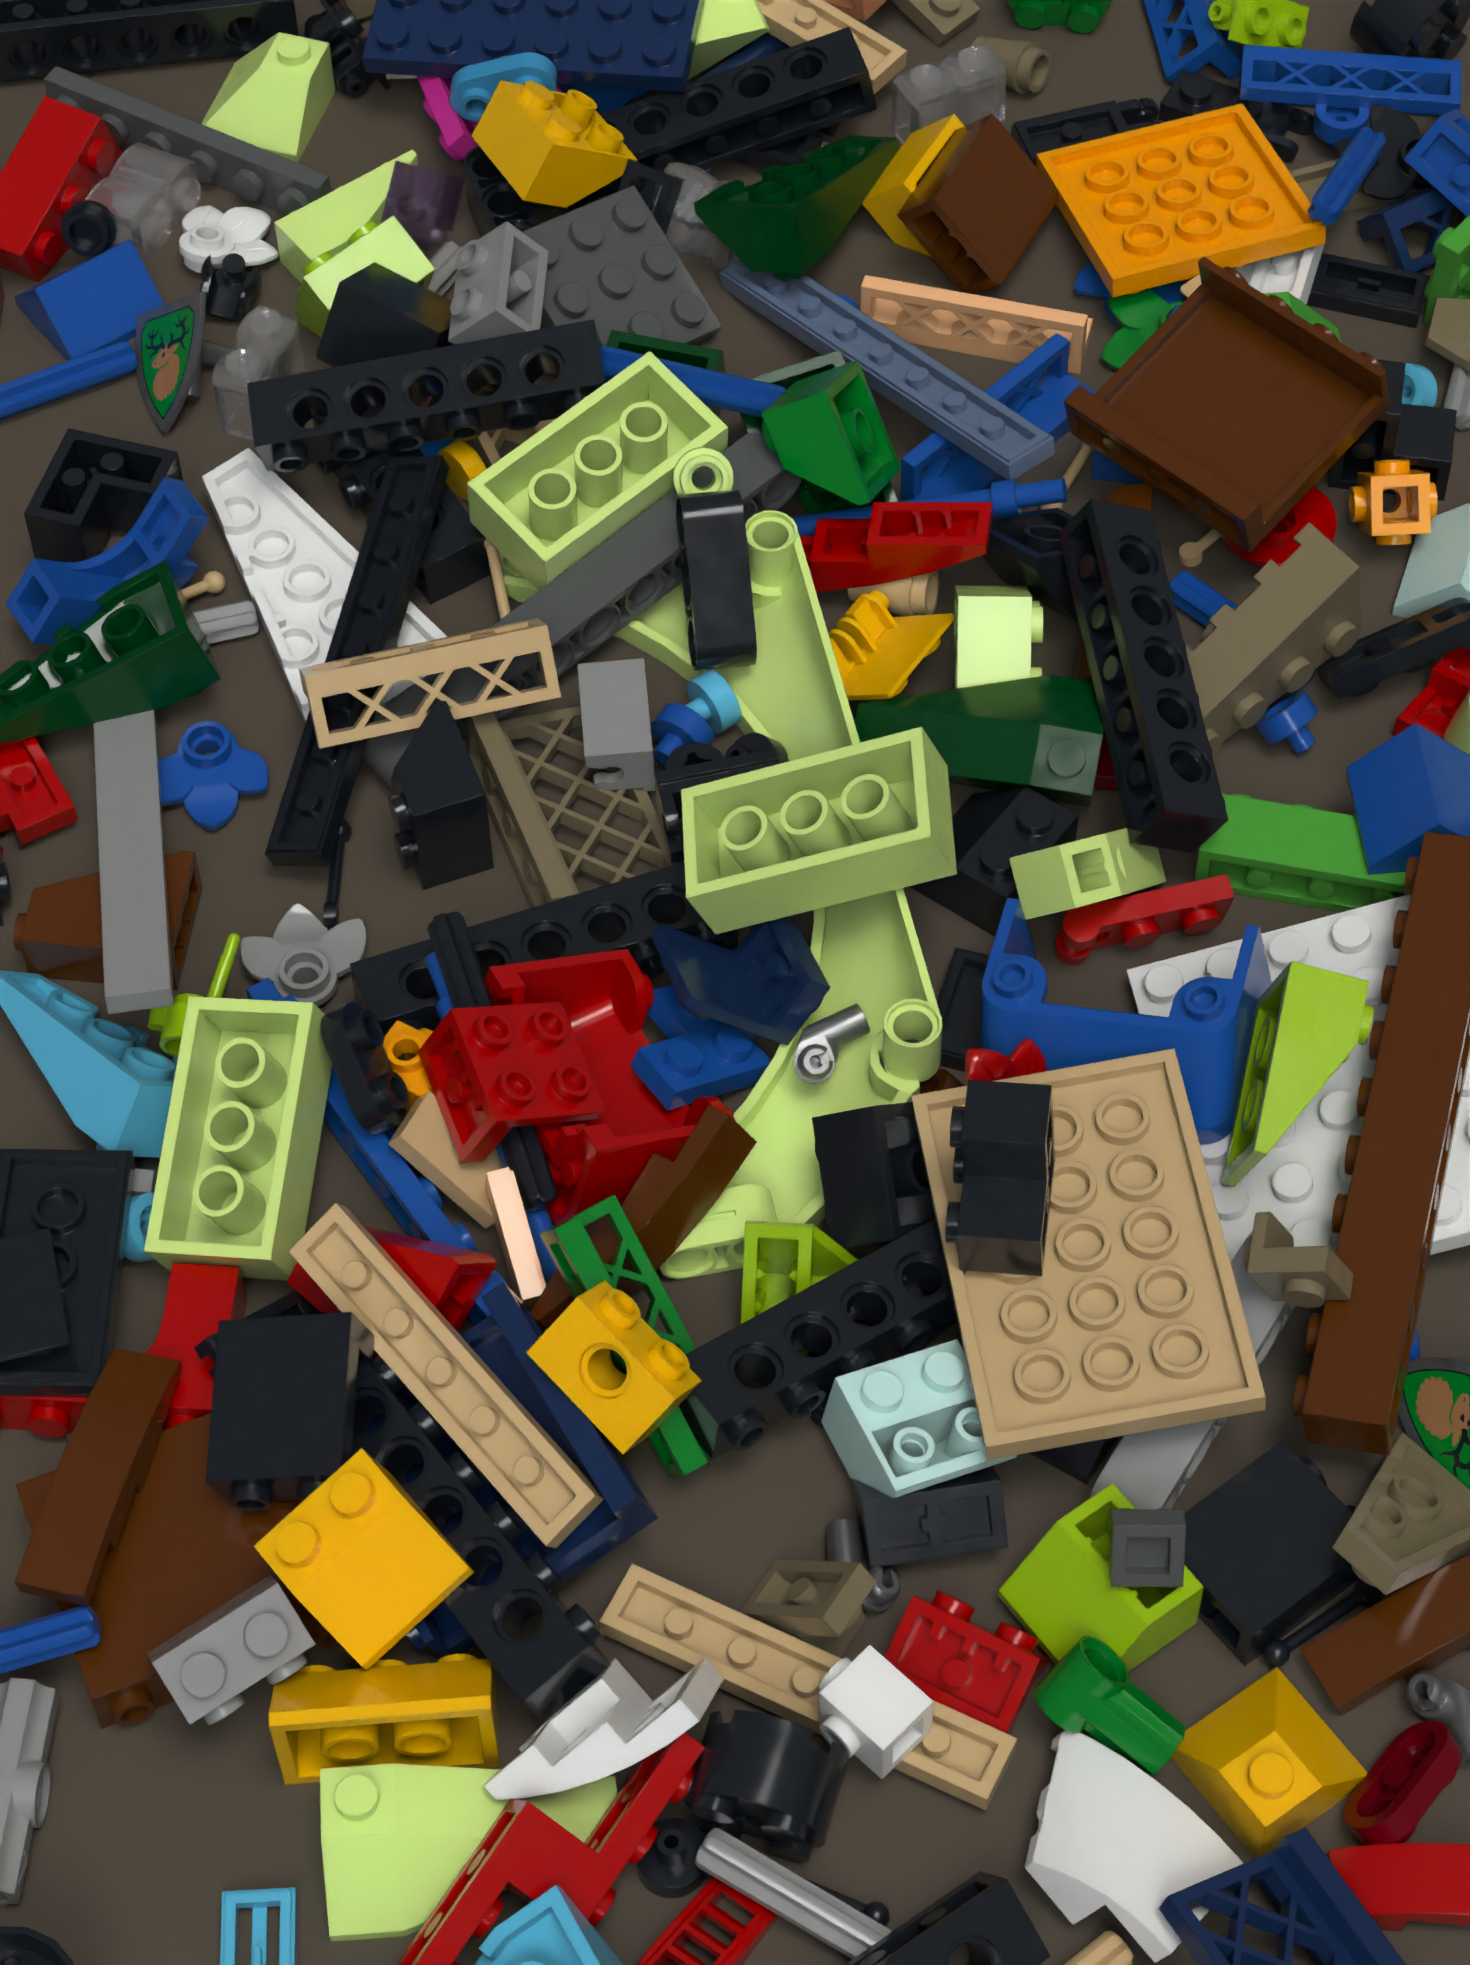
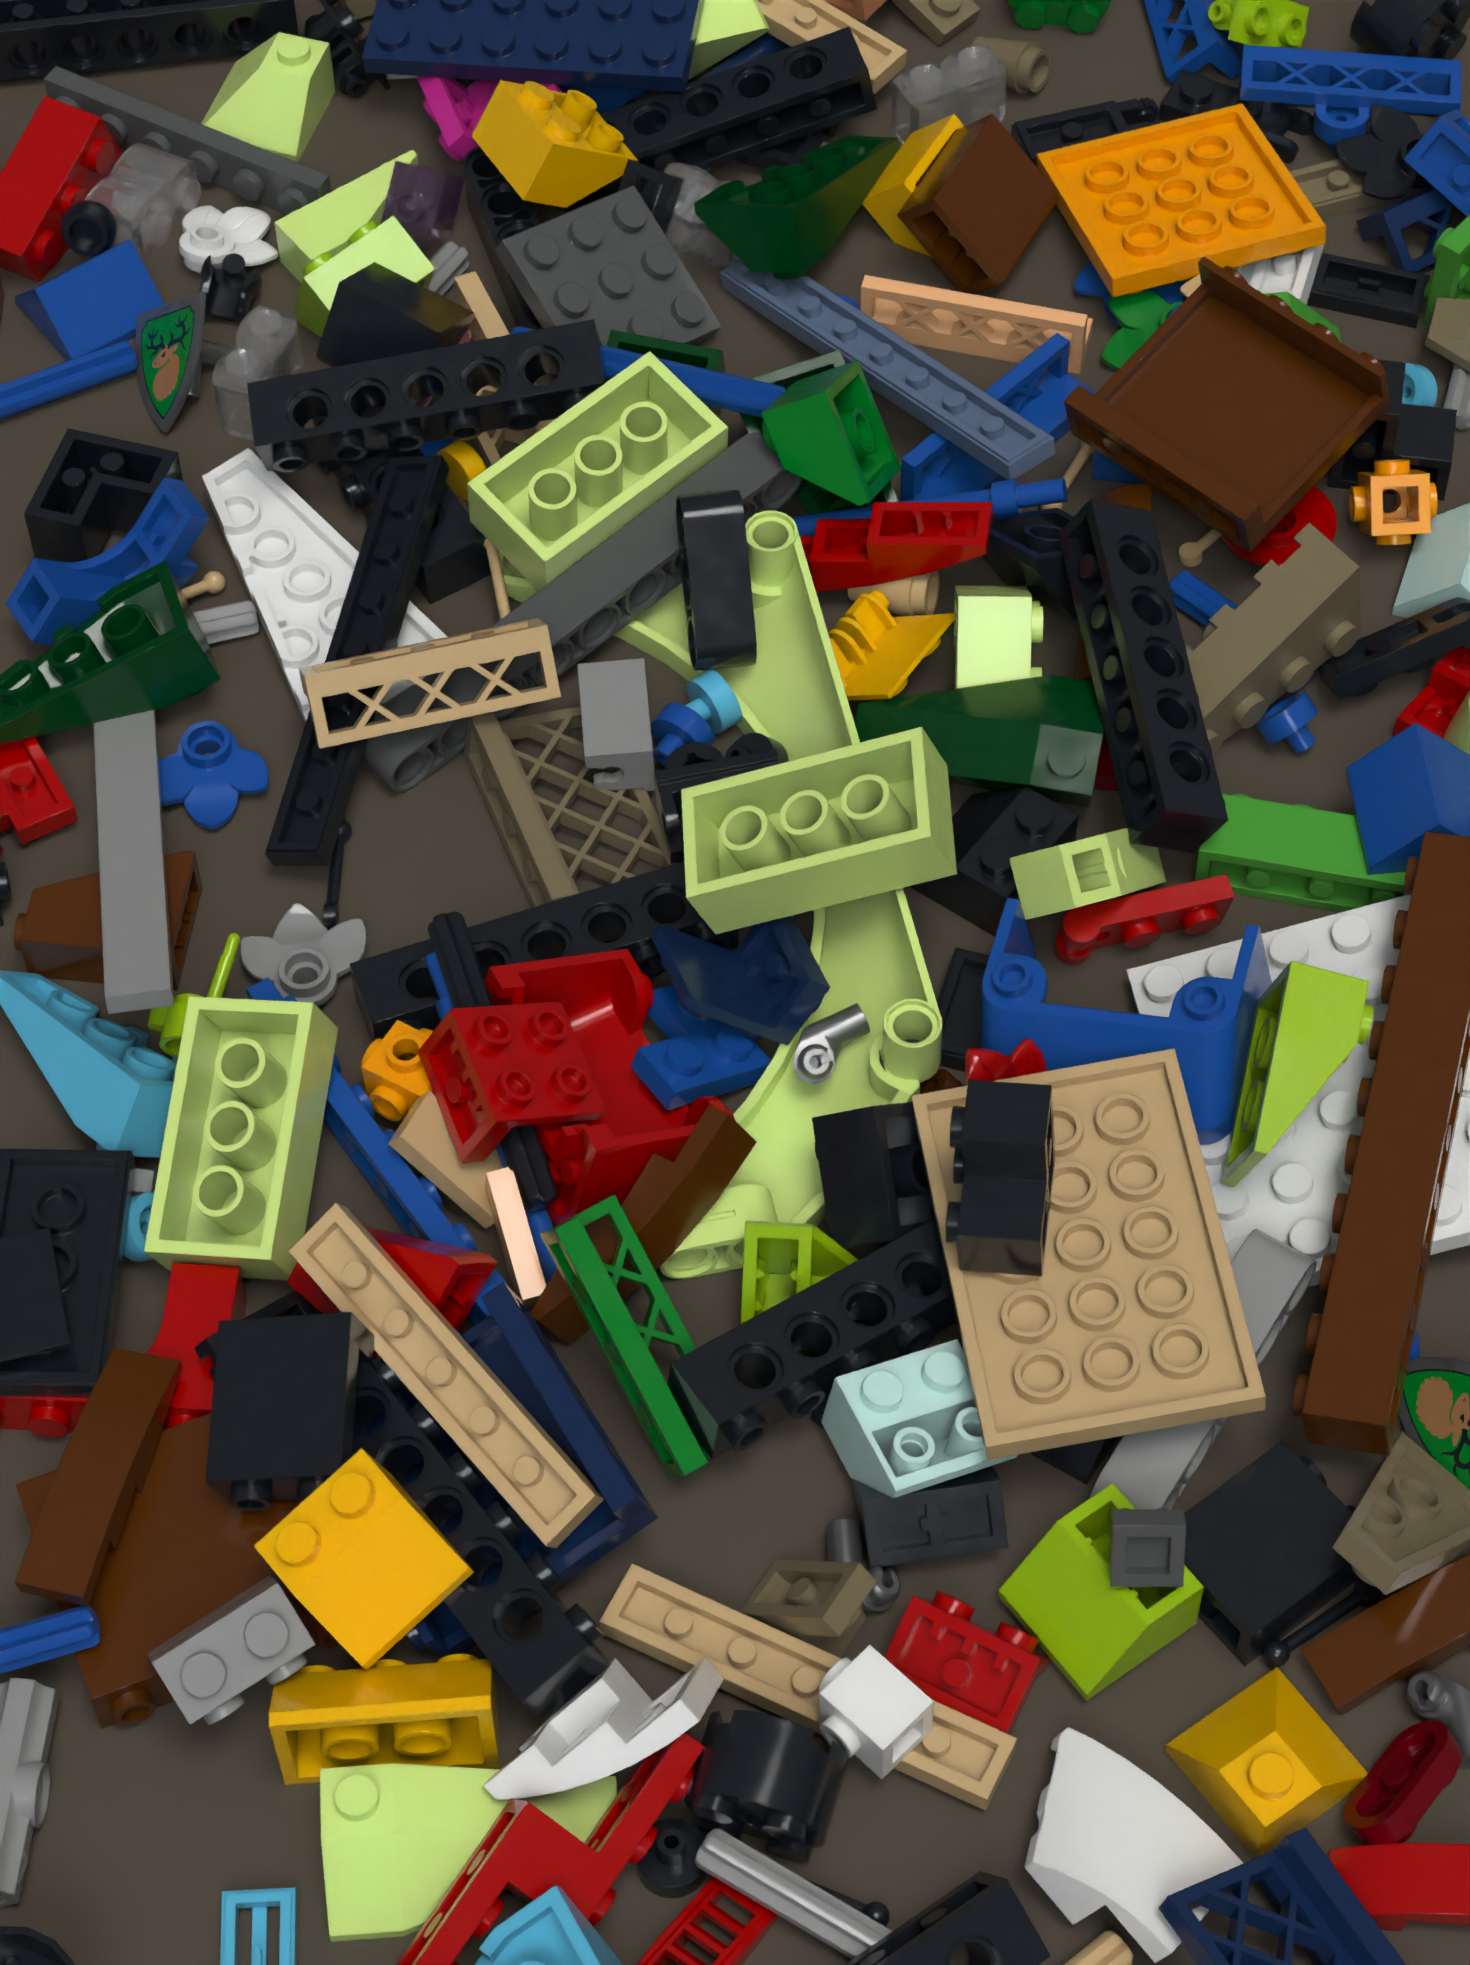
black plate [321,1003,409,1135] -> none
black slope [388,701,494,890] -> none
light grey brick [448,221,549,345] -> none
dark azure plate [450,52,557,122] -> none
yellow brick [526,1280,702,1454] -> none
yellowish green plate [673,447,734,495] -> none
green piece [1034,1636,1186,1775] -> none
dark tan bracket [1243,1212,1354,1308] -> none
blue axle [1308,126,1386,226] -> none

